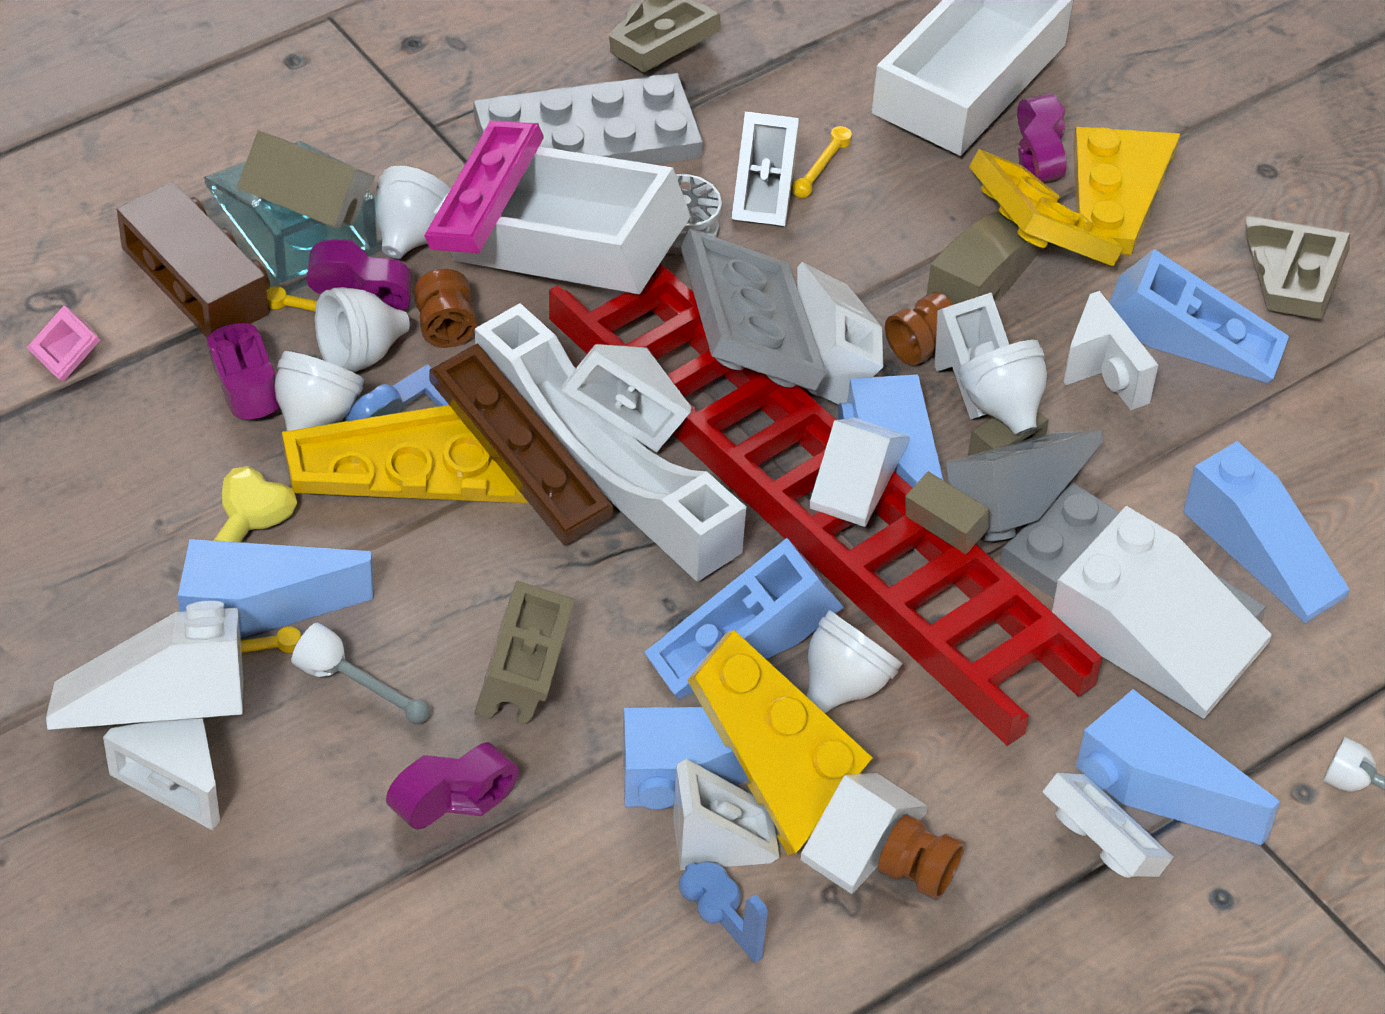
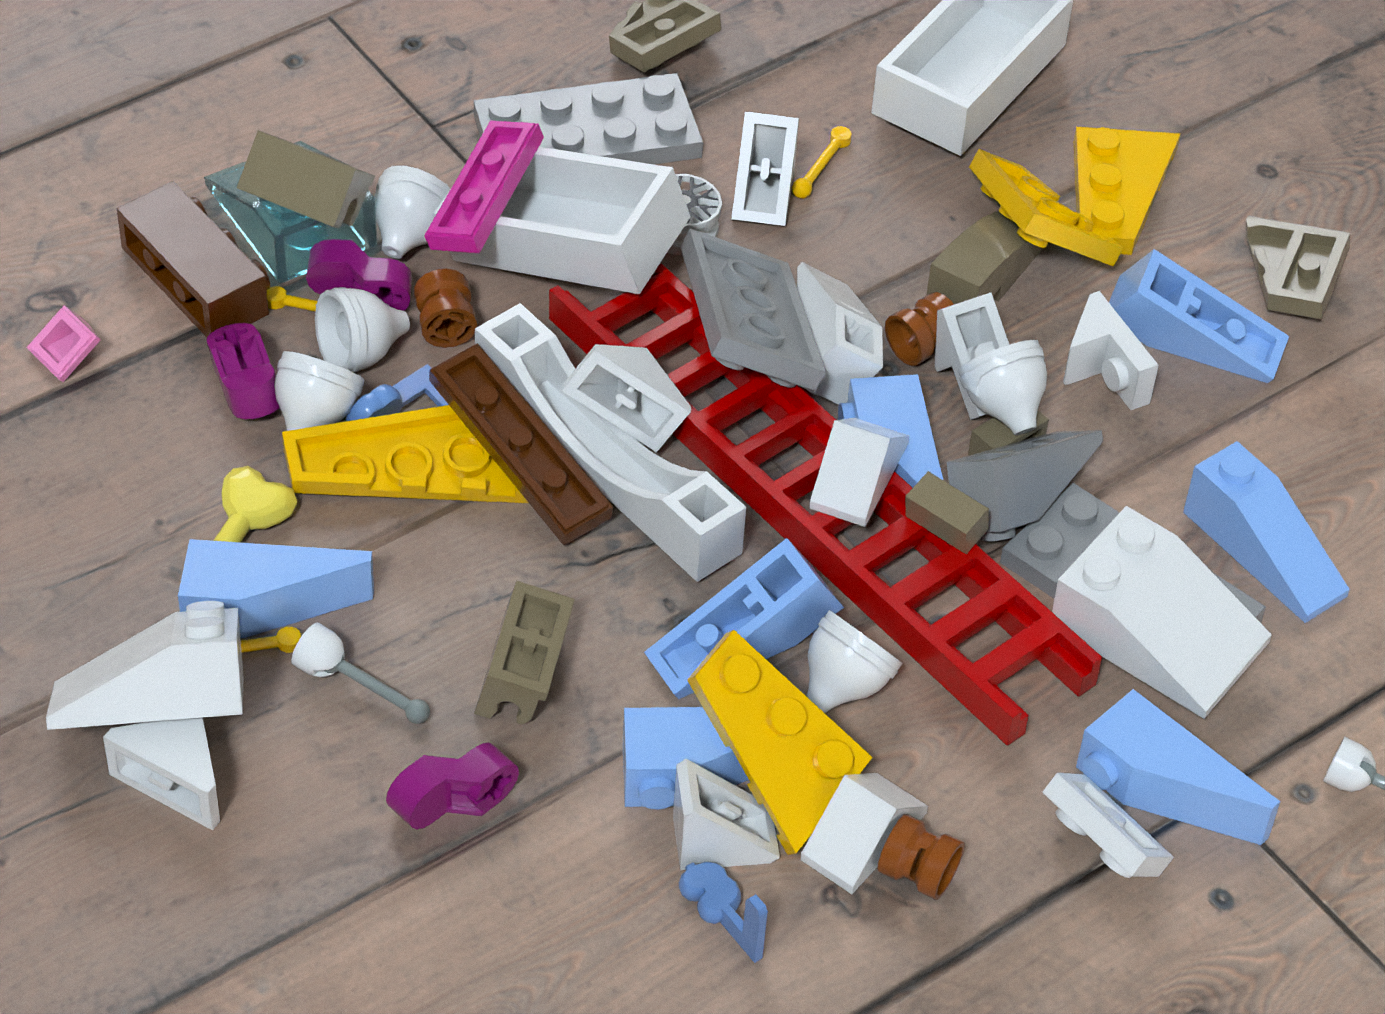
magenta piece [1017,93,1067,182] -> none

